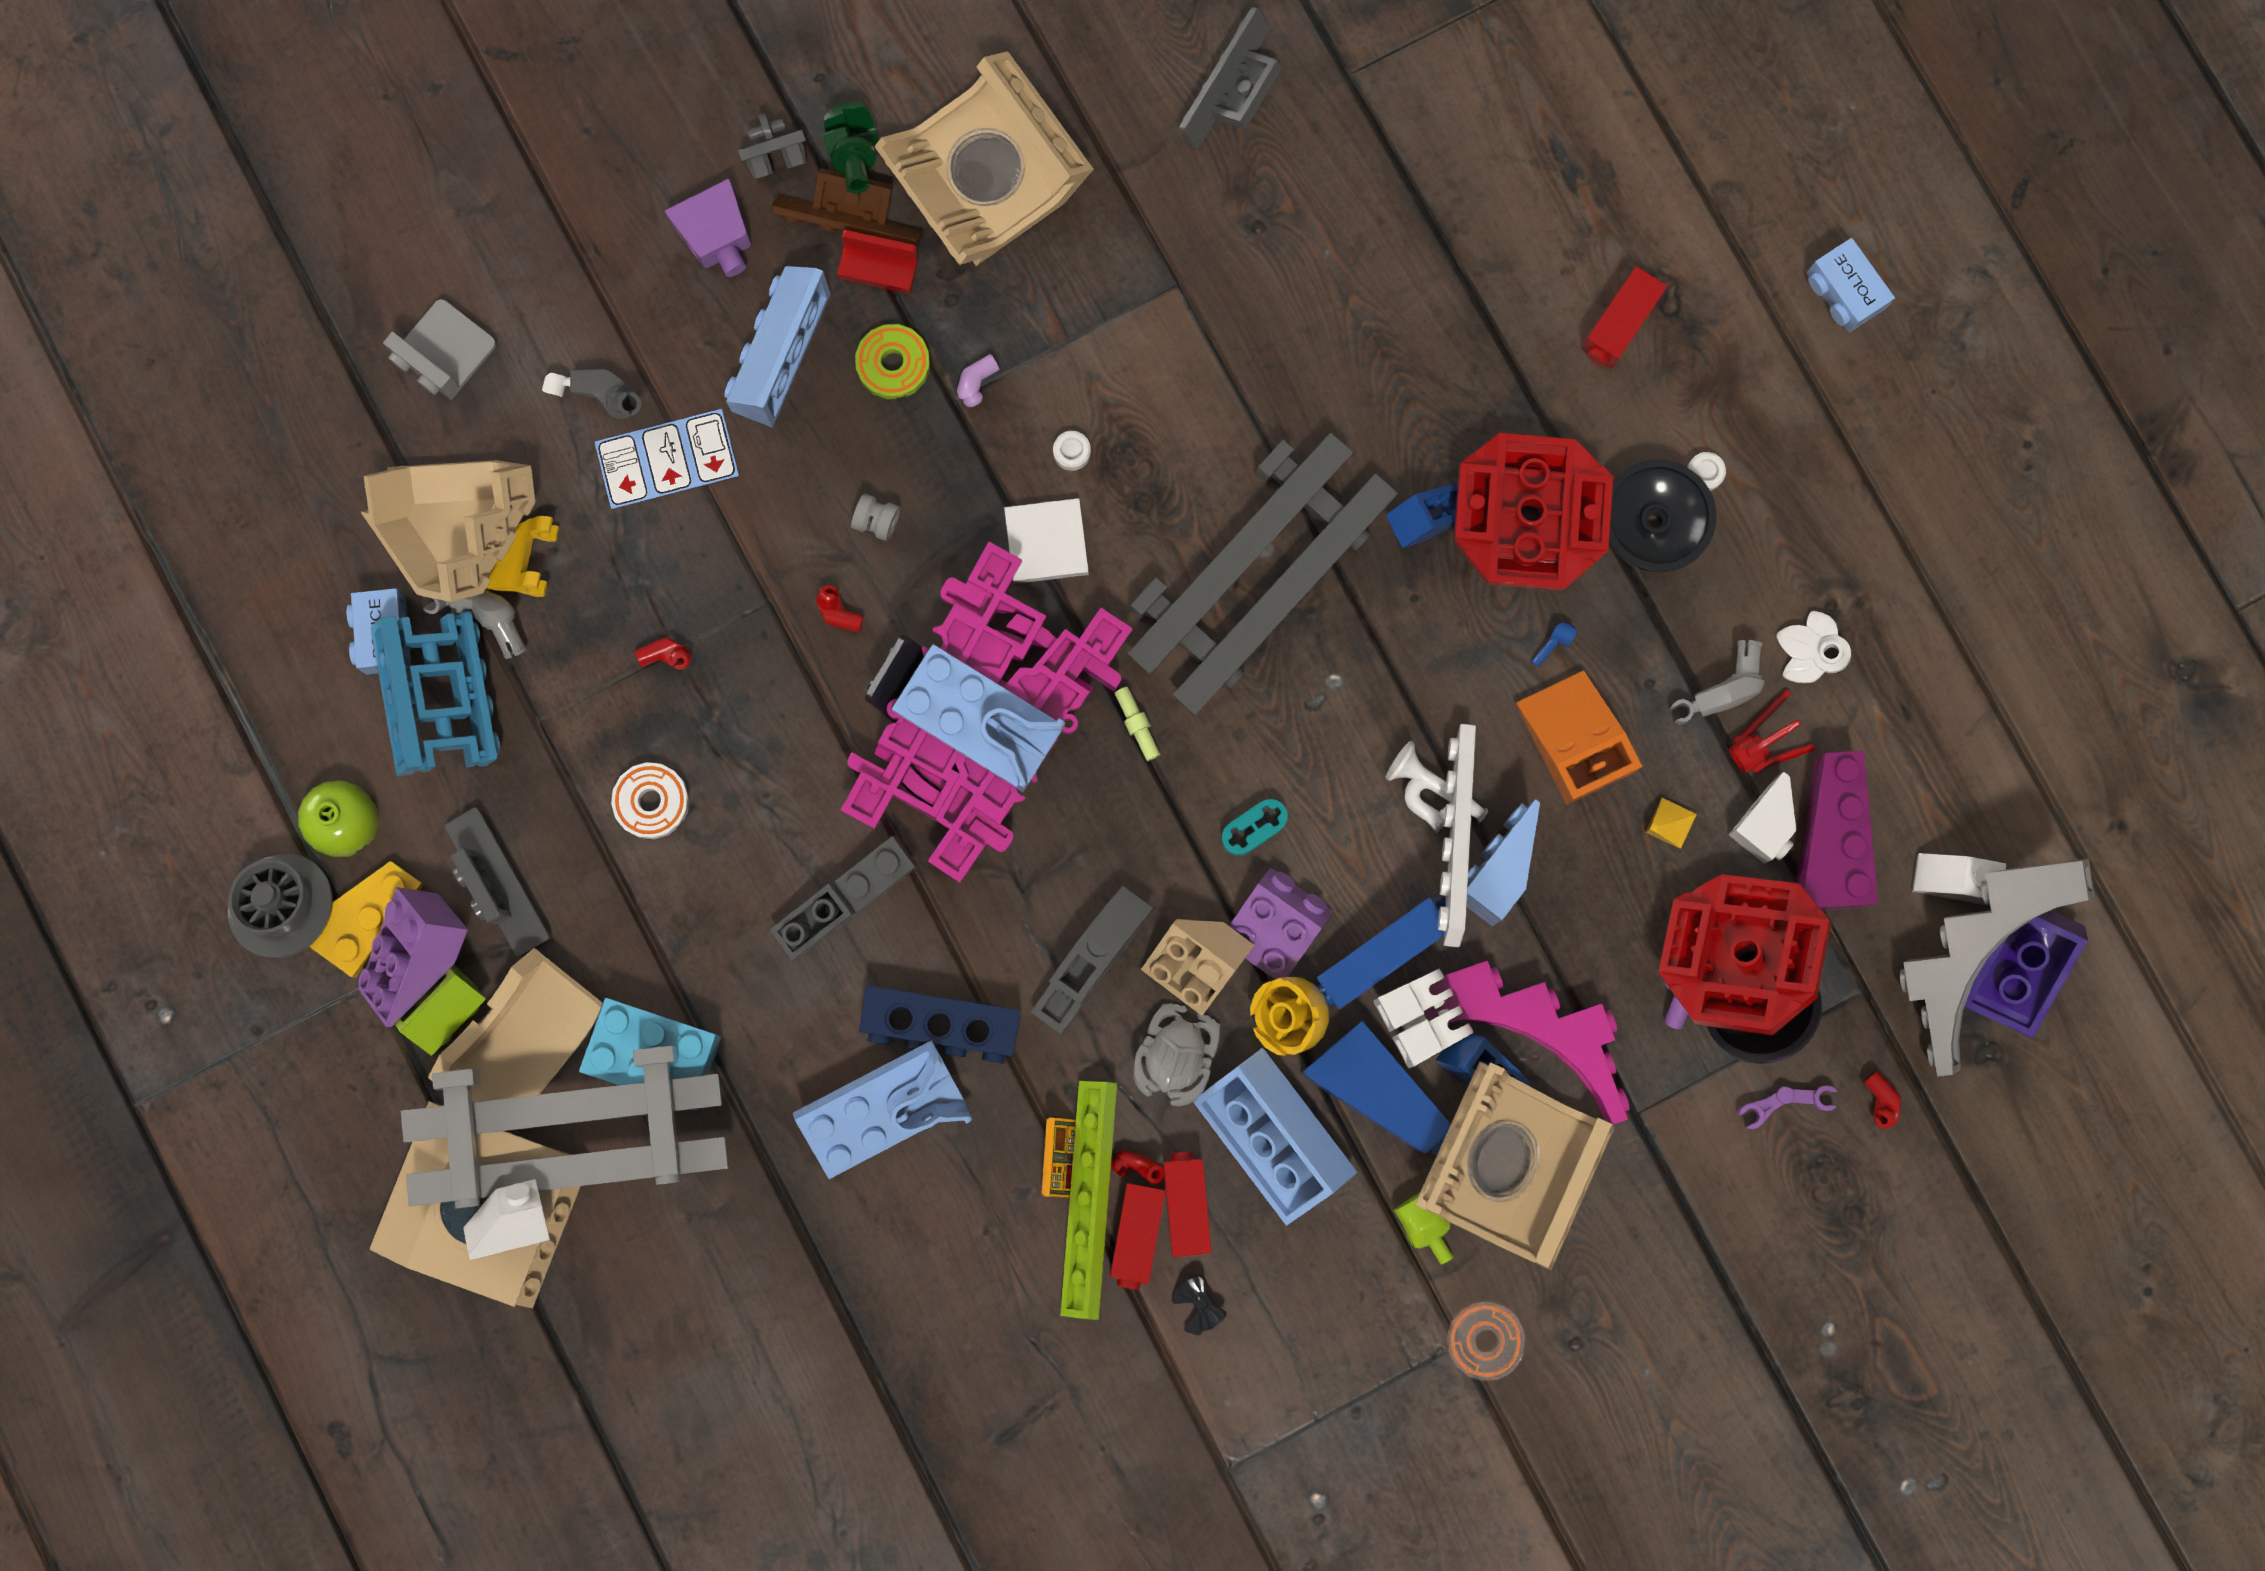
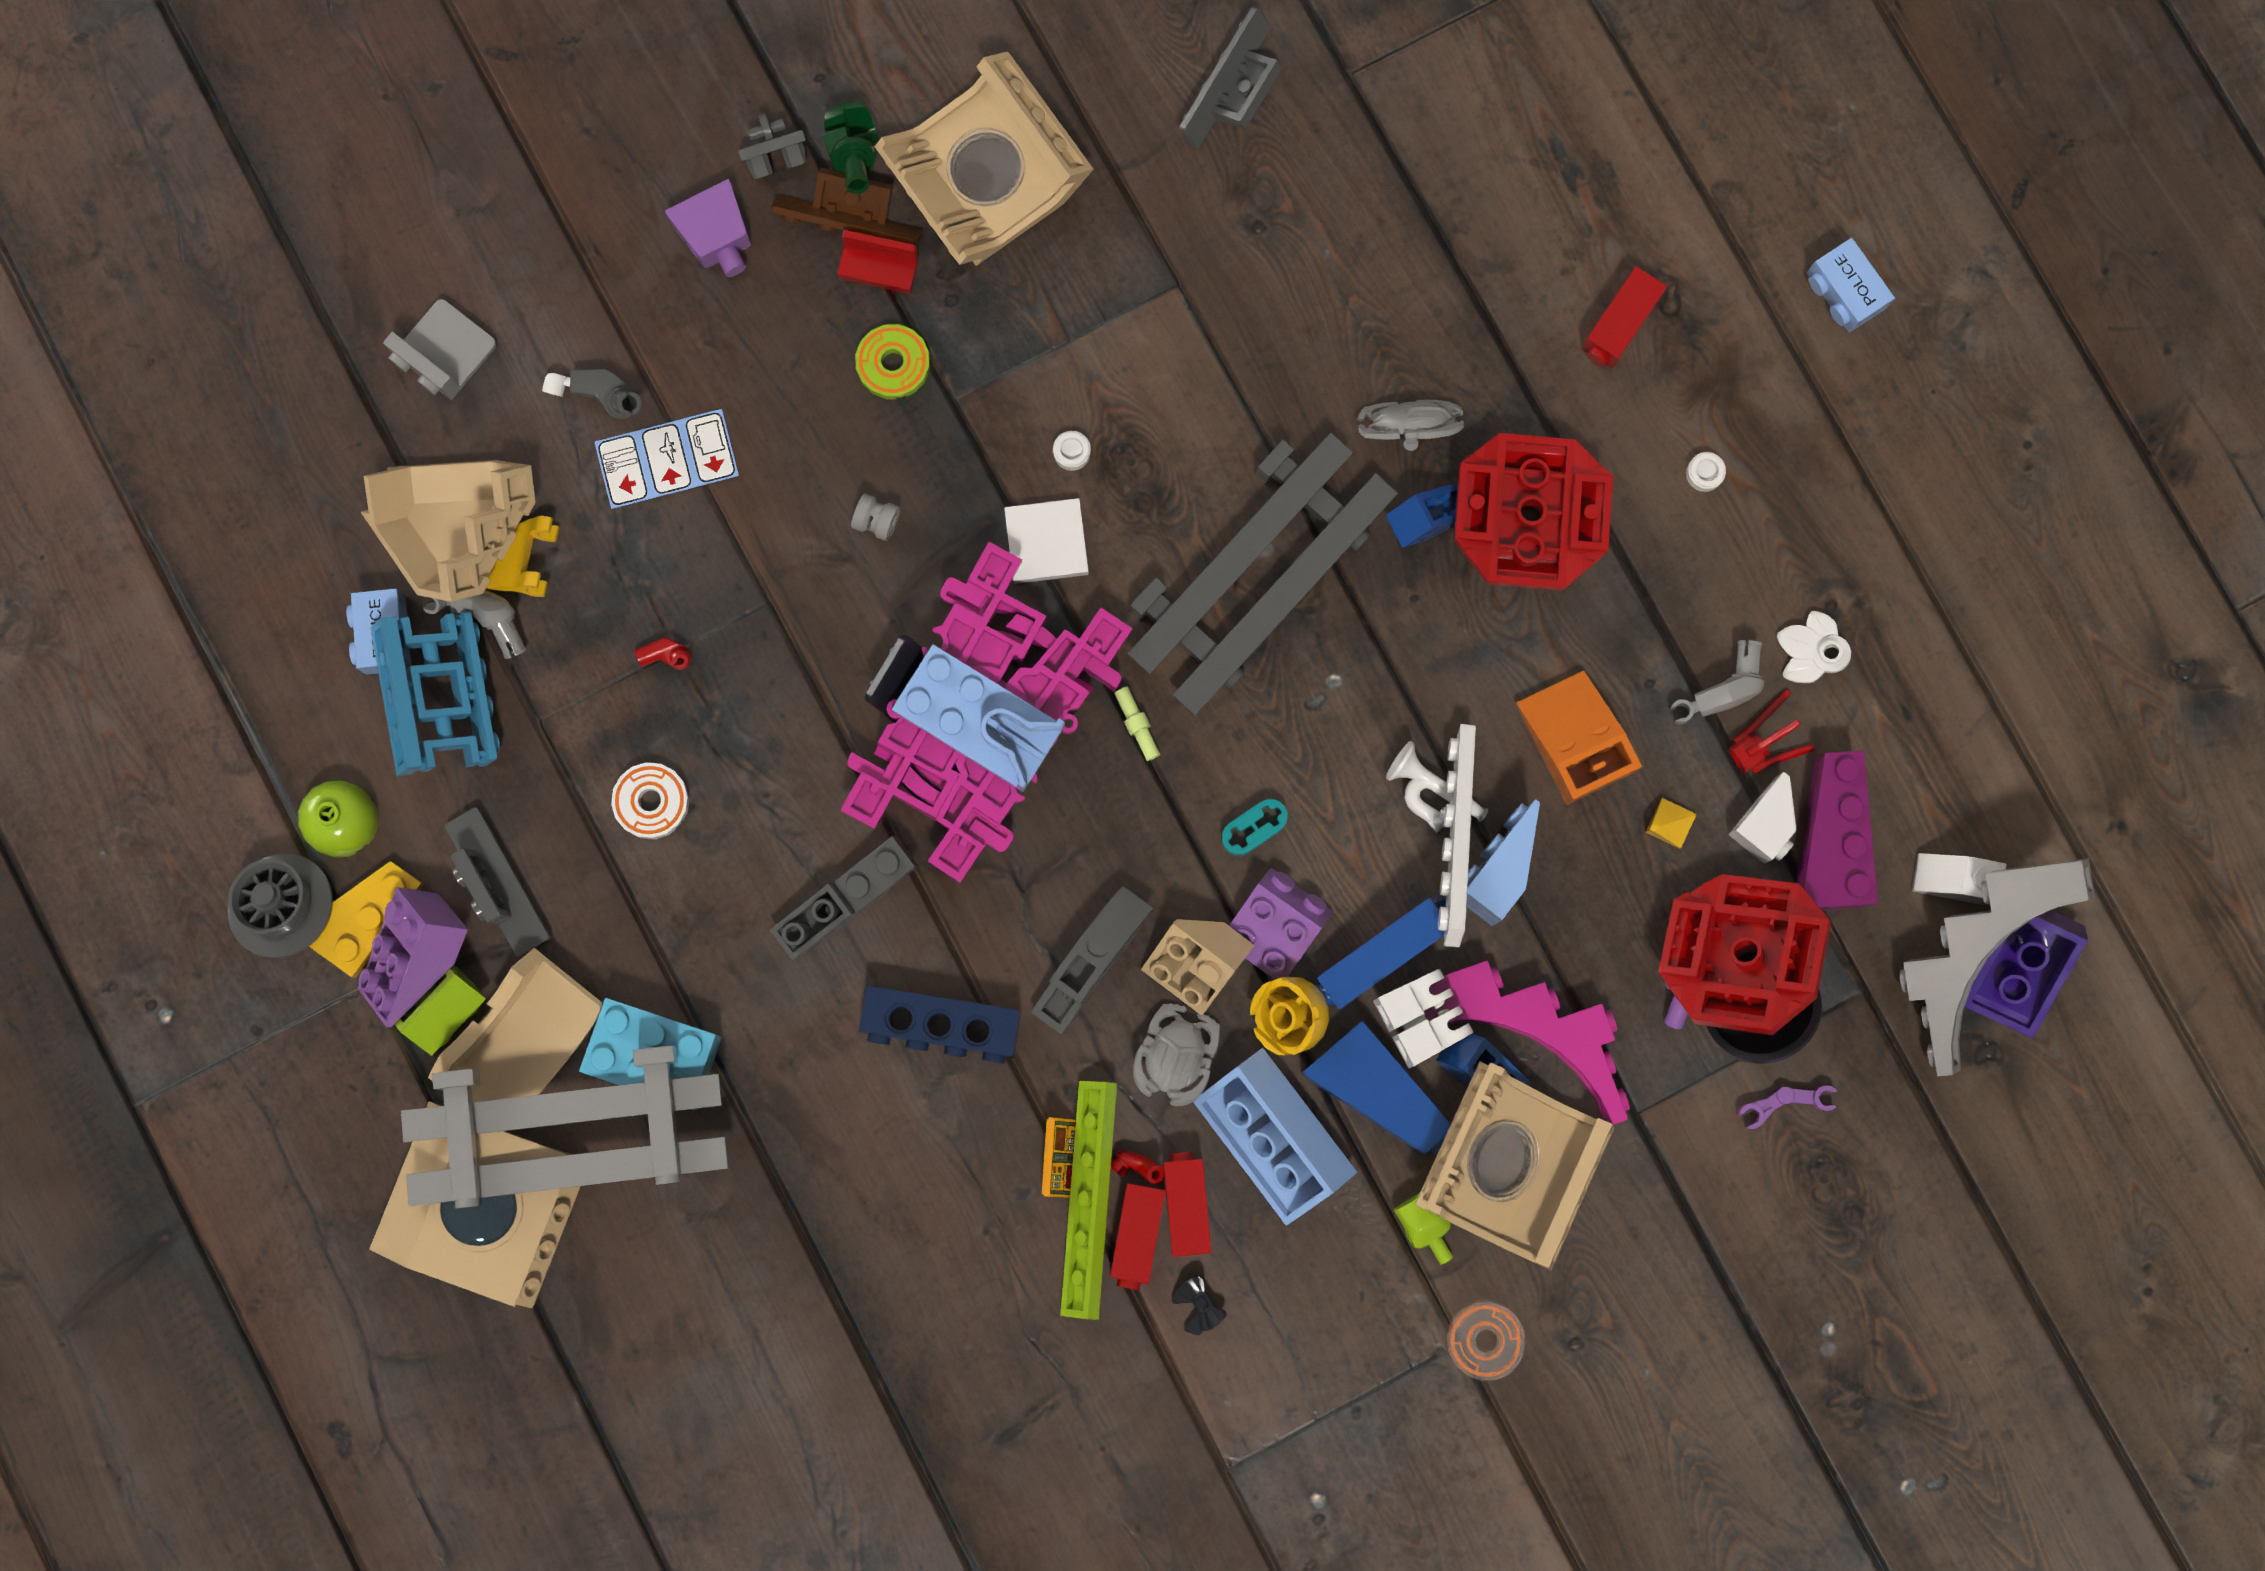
white slope [463,1179,550,1260] -> none
light blue slope [724,266,831,428] -> none
light blue plate [793,1040,972,1179] -> none
red arm [816,585,864,633] -> none
lavender arm [957,354,999,407] -> none
blue hand [1531,623,1577,667] -> none
black dish [1609,459,1717,573] -> none
red arm [1863,1070,1901,1129] -> none
none -> light grey shield [1357,400,1464,451]

